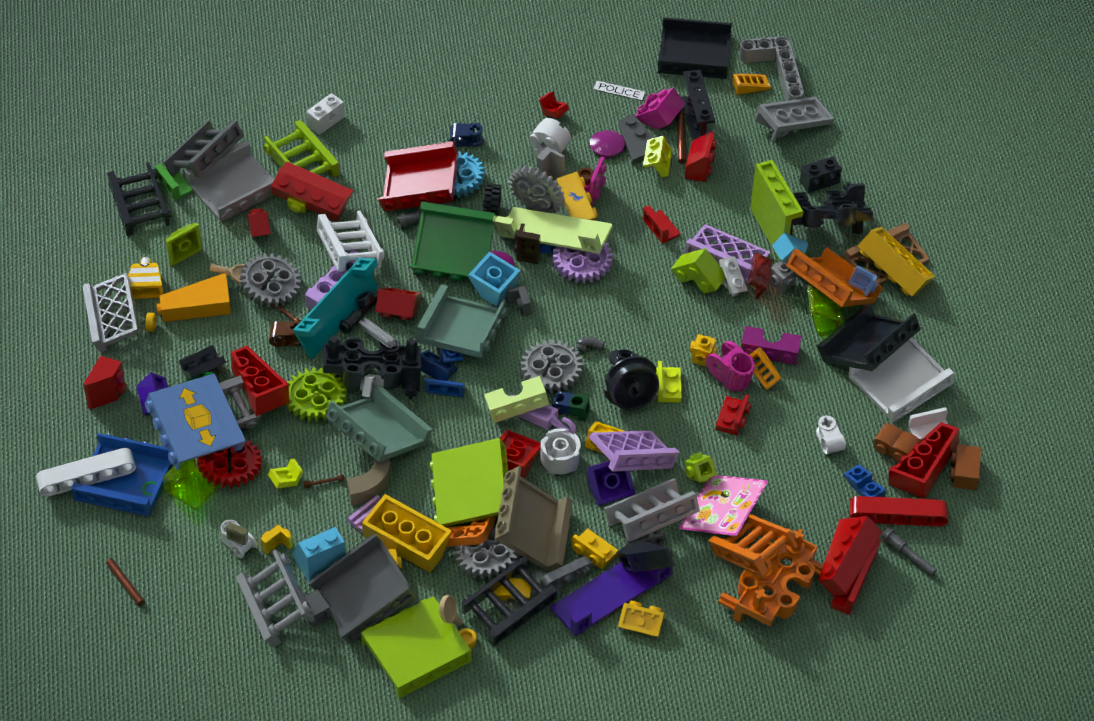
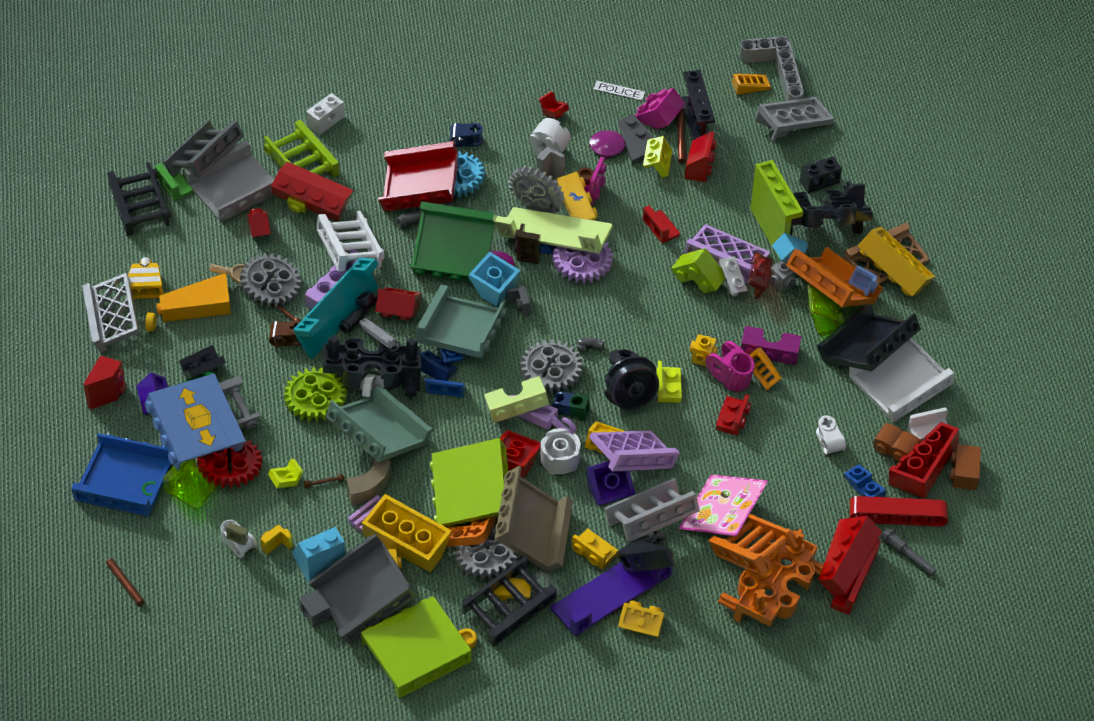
white beam [36,448,136,497] -> none
lime slope [166,223,202,267] -> none
red wedge [231,345,289,416] -> none
light grey fence [236,549,315,647] -> none
tan piece [439,595,463,626] -> none
black tyre [483,183,502,217] -> none
flat silver beam [540,556,594,589] -> none
black panel [657,17,732,79] -> none
lime brick [684,453,717,483] -> none

